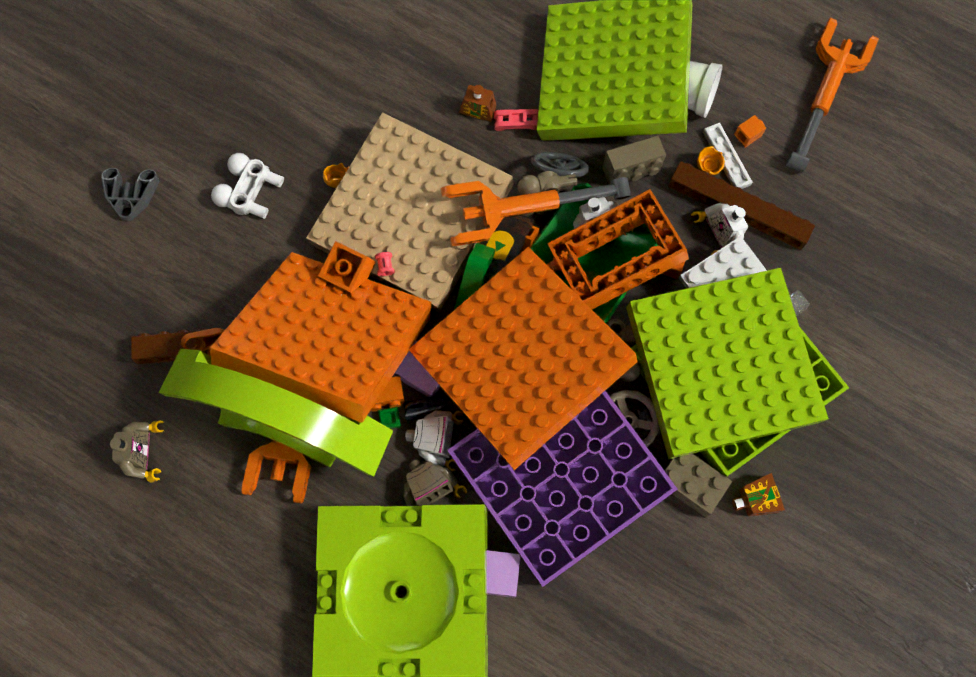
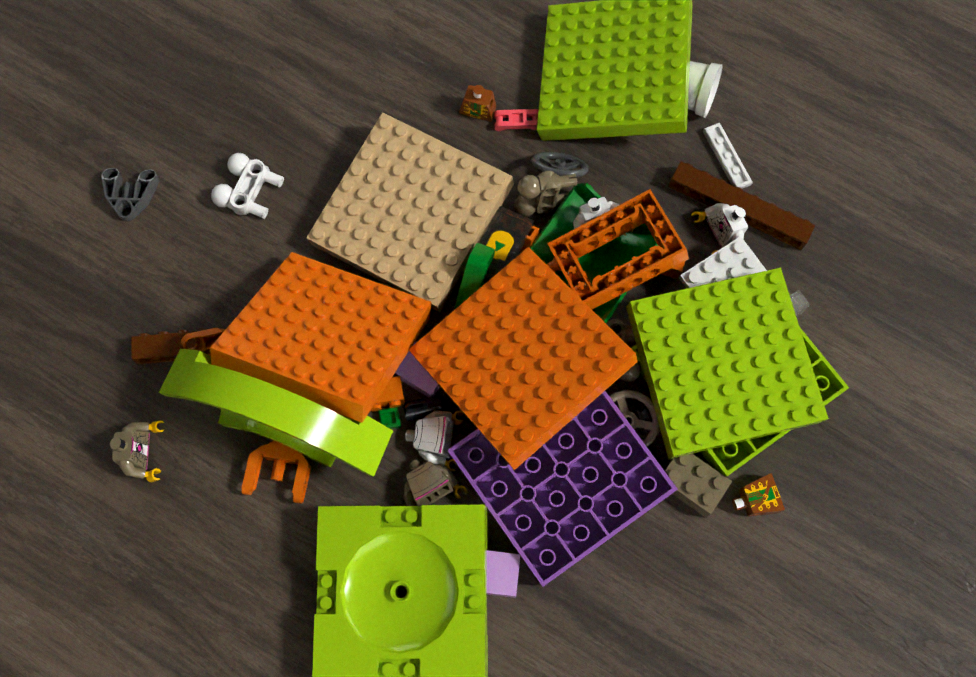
orange slope [318,241,376,293] -> none
light orange hair [323,163,350,189] -> none
coral bush [375,252,395,276] -> none
orange piece [440,177,631,246] -> none
dark tan brick [602,136,666,185] -> none
light orange hair [696,146,725,176] -> none
orange brick [734,115,766,148] -> none
orange piece [785,17,879,173] -> none

